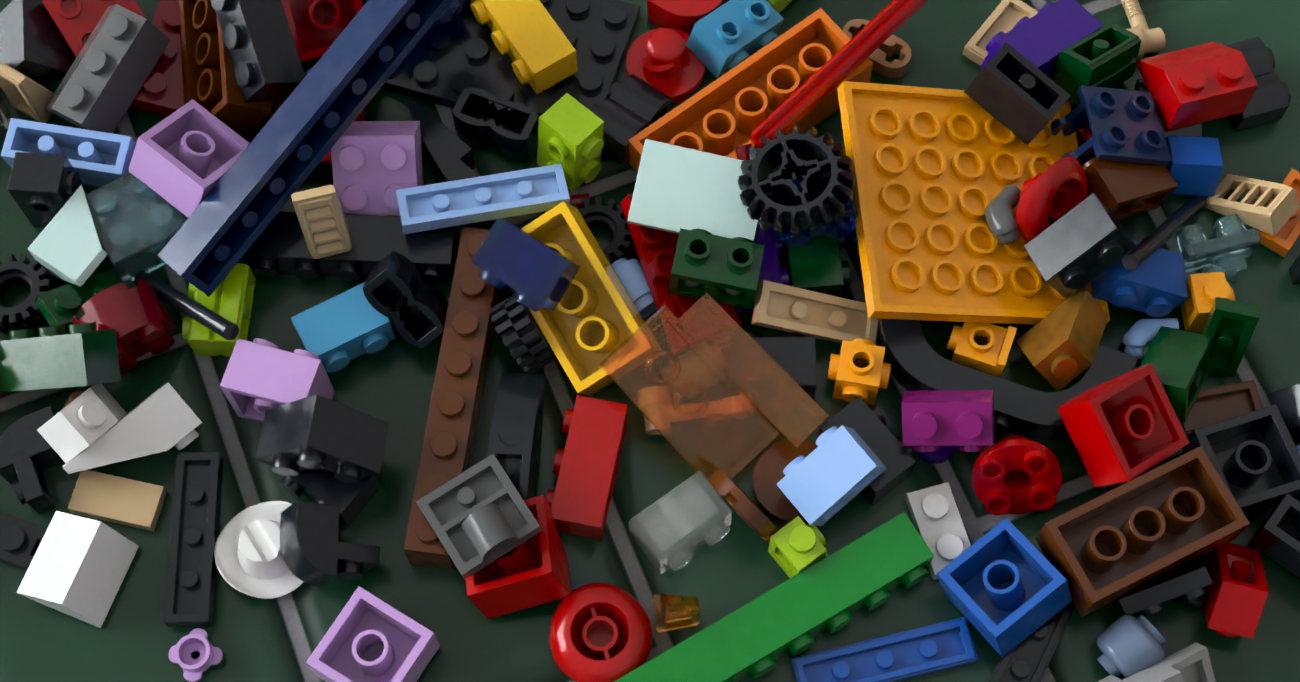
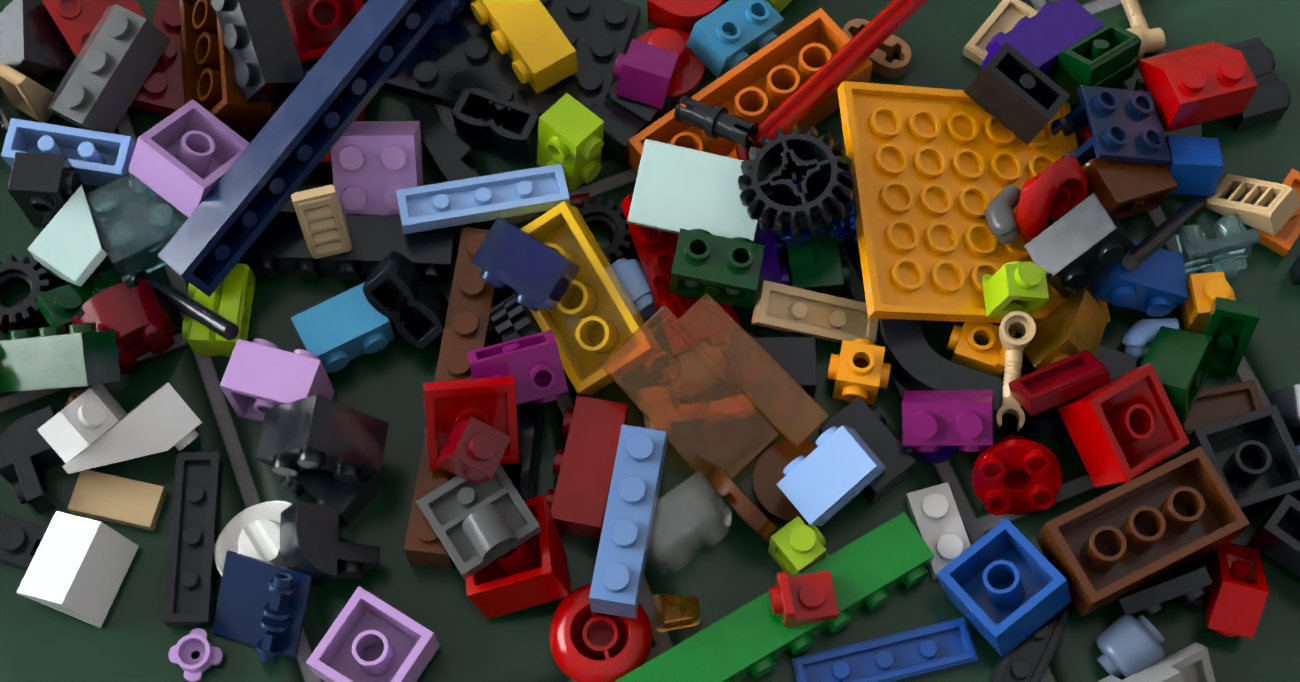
none -> dark blue hinge [212,550,313,663]
none -> red plate [423,376,519,470]
none -> dark red brick [436,416,511,485]
none -> magenta brick [466,330,568,407]
none -> medium blue brick [589,424,667,619]
none -> magenta brick [612,39,679,109]
none -> black pin [674,95,759,149]
none -> red bracket [769,570,839,628]
none -> lime brick [982,261,1049,318]
none -> tan brick [994,311,1036,432]
none -> dark red tile [1009,350,1111,416]

